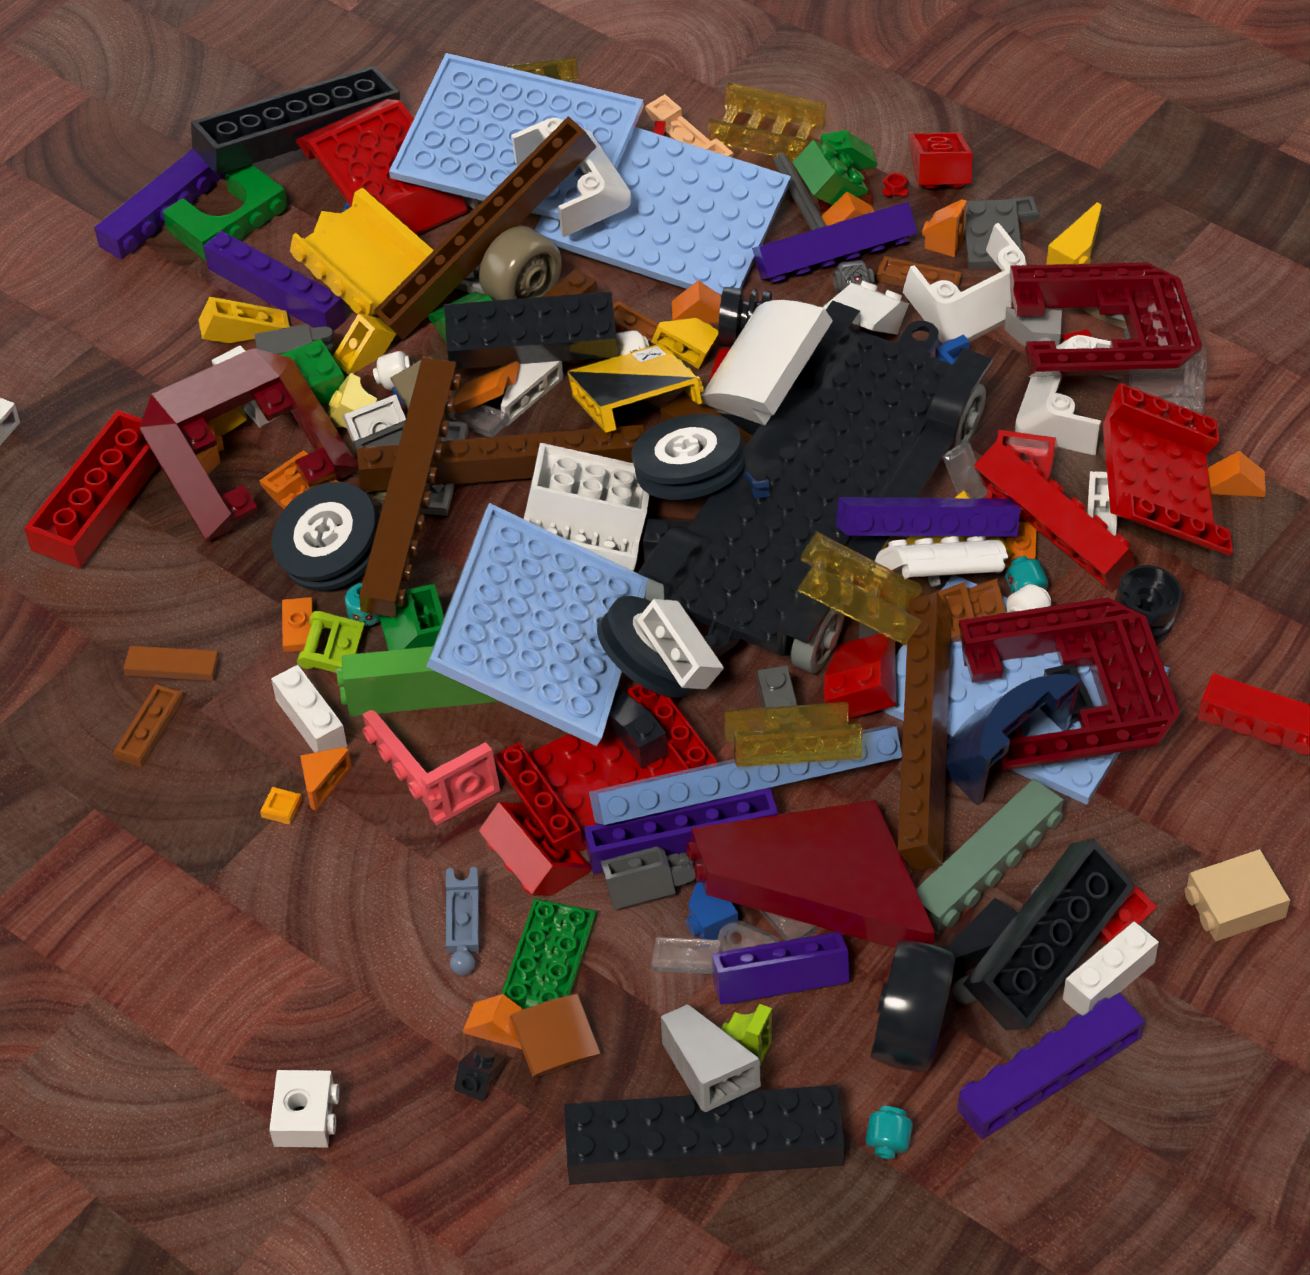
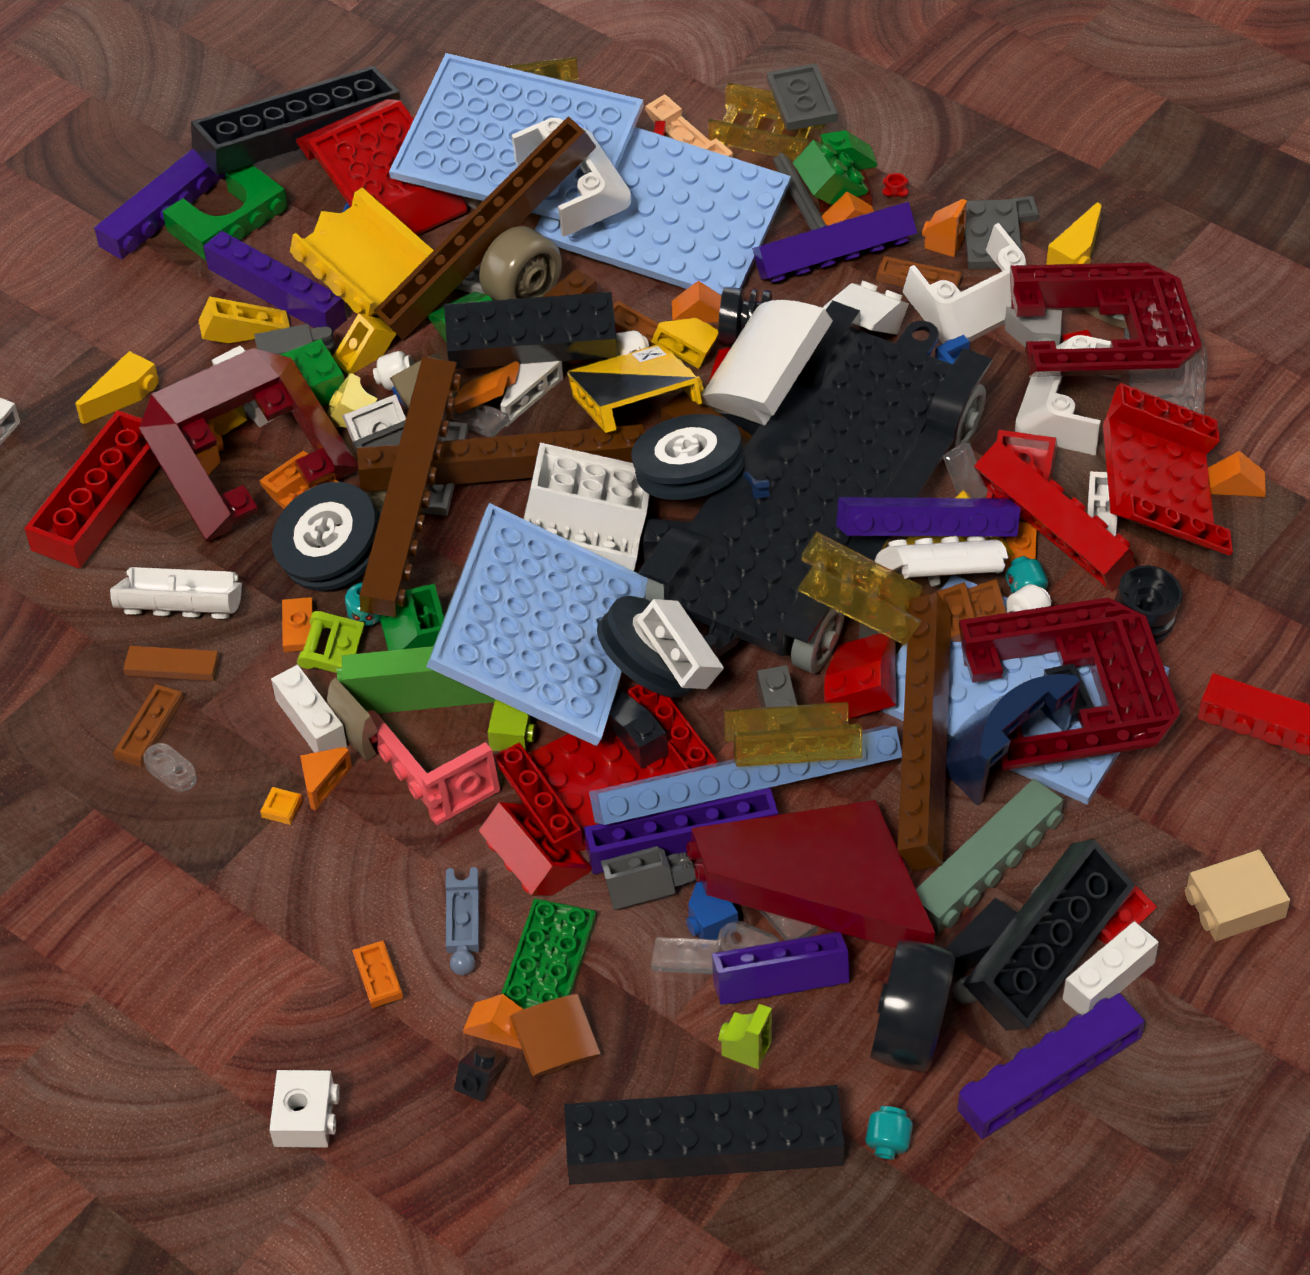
light grey slope [661,1004,761,1112] -> none
dark grey head [833,260,874,292] -> none
red slope [908,132,973,188] -> none
none -> yellow slope [75,351,159,424]
none -> white container [110,567,242,619]
none -> clear plate [143,743,197,792]
none -> dark tan slope [327,678,378,762]
none -> orange plate [352,940,403,1008]
none -> lime arch [488,699,536,752]
none -> dark grey plate [767,63,838,131]

